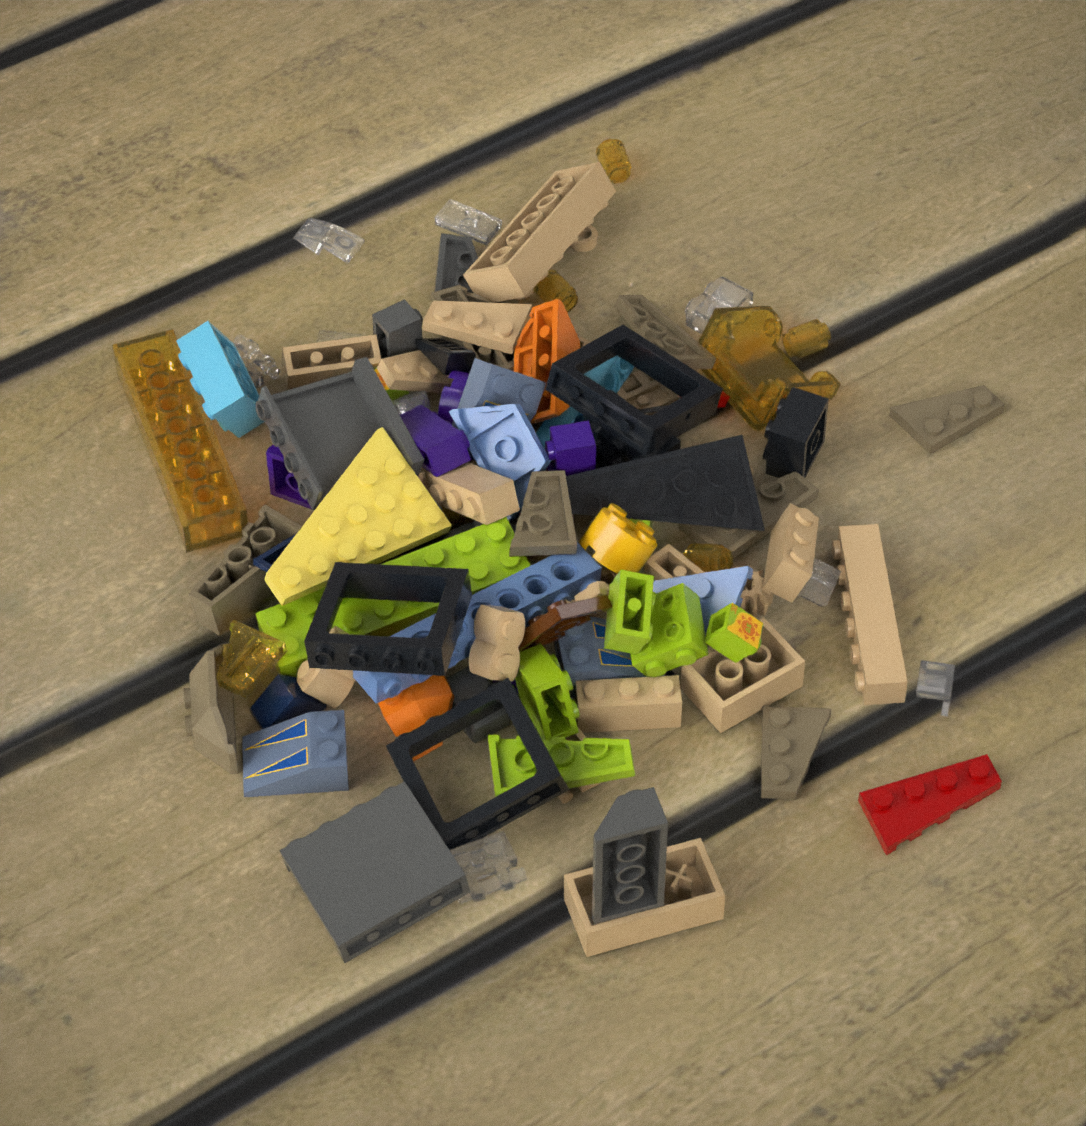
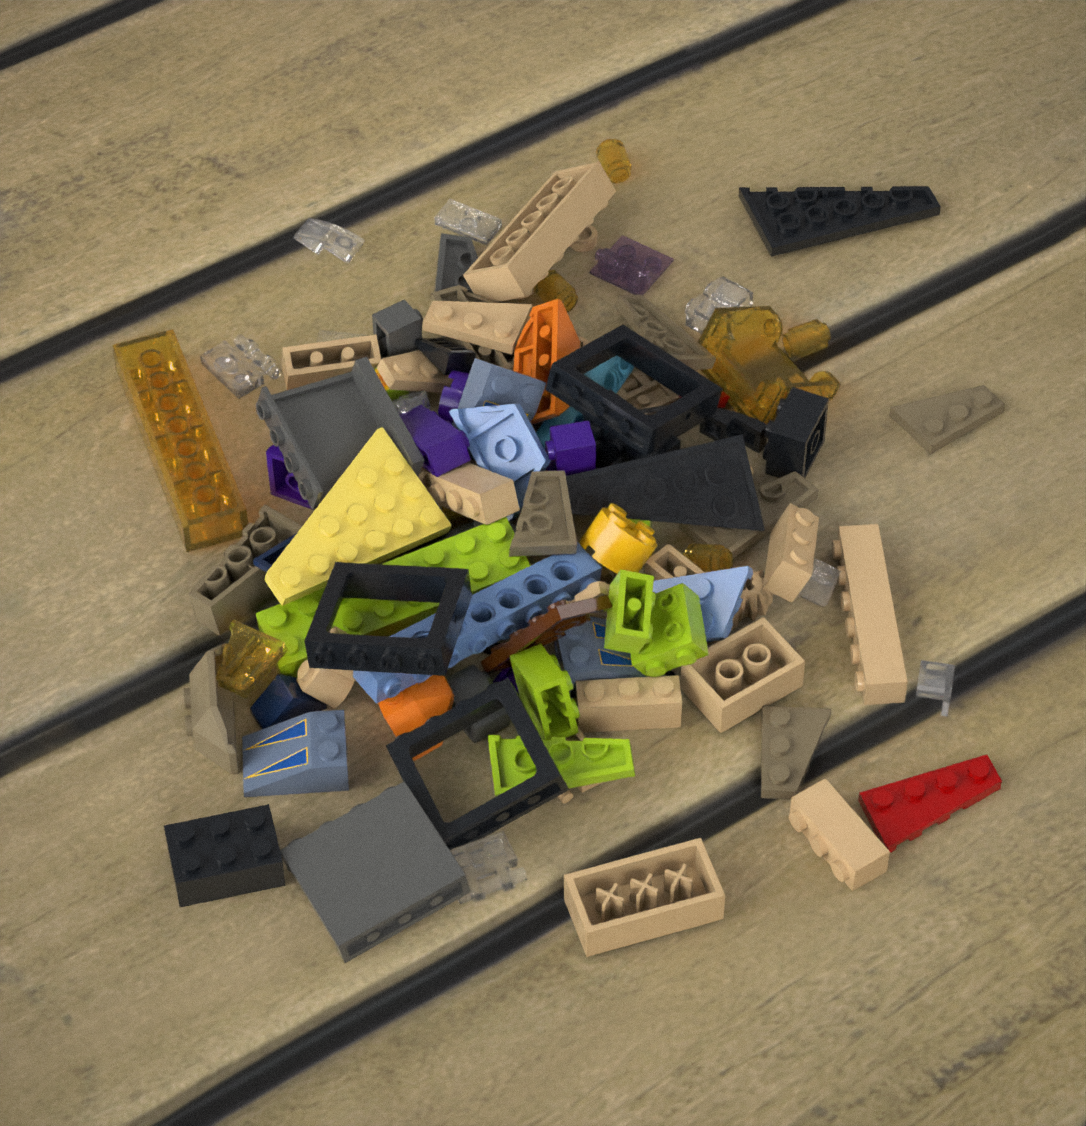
medium azure brick [176,321,265,438] -> none
tan brick [469,604,525,682] -> none
dark grey slope [592,787,668,924] -> none
lime brick [704,602,763,663] -> none
none -> black brick [164,804,286,907]
none -> clear purple hinge [589,235,674,295]
none -> black slope [699,408,767,454]
none -> black wing [738,186,941,257]
none -> tan brick [789,778,890,891]

